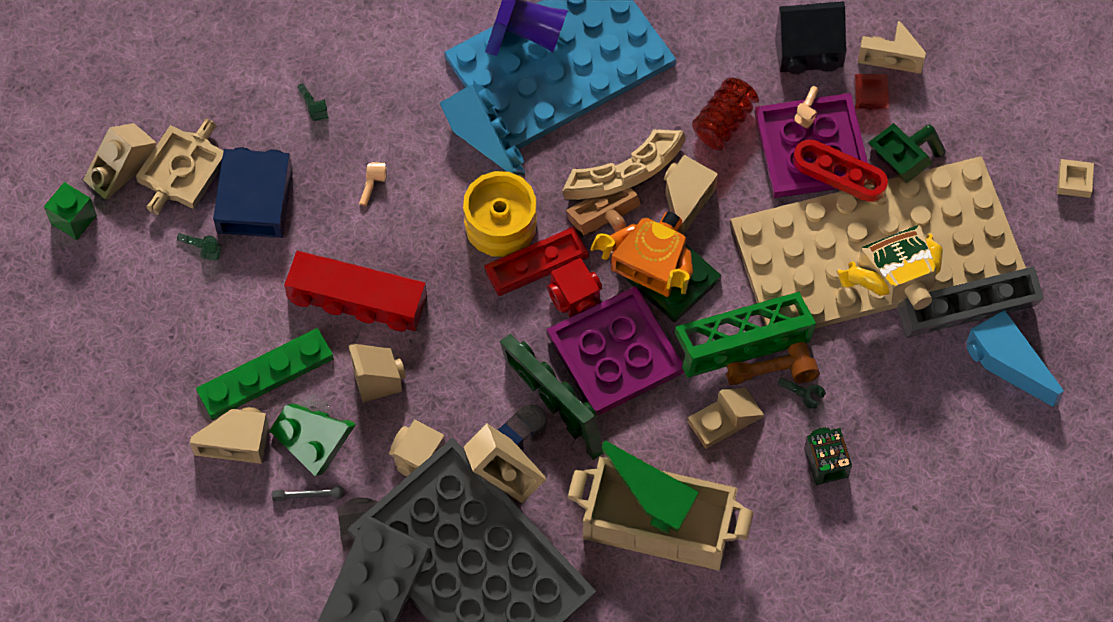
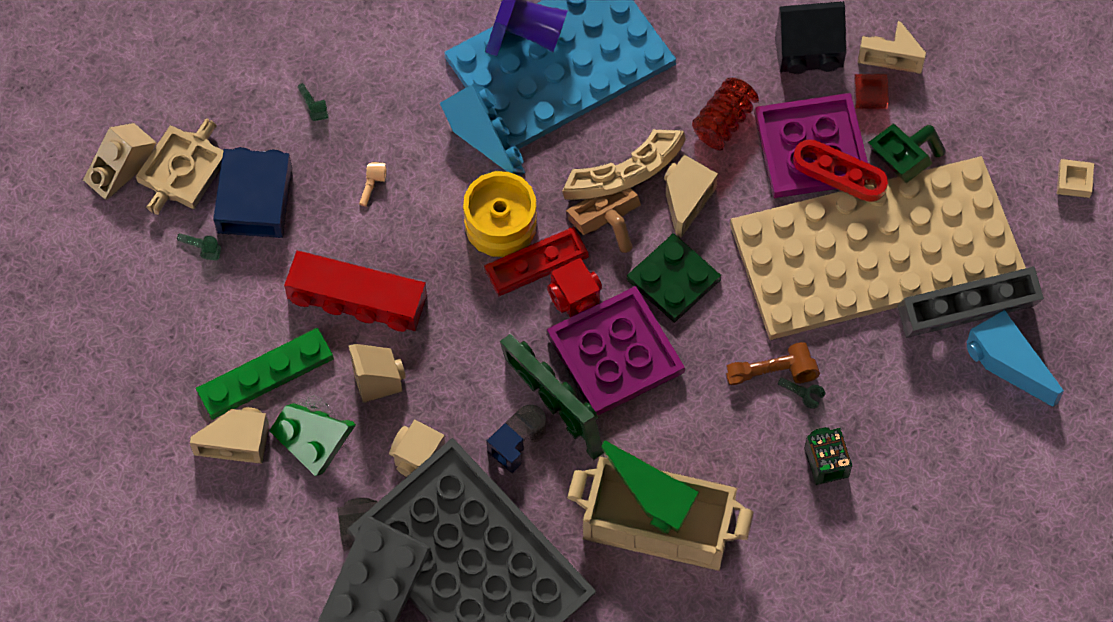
green brick [44,182,97,240] -> none
dark grey hinge [272,486,345,501] -> none
tan slope [464,423,546,504] -> none
orange torso [590,212,693,297] -> none
green fence [675,292,816,378] -> none
tan slope [688,388,764,449] -> none
light nougat hand [794,86,819,129] -> none
torso [837,225,943,310] -> none

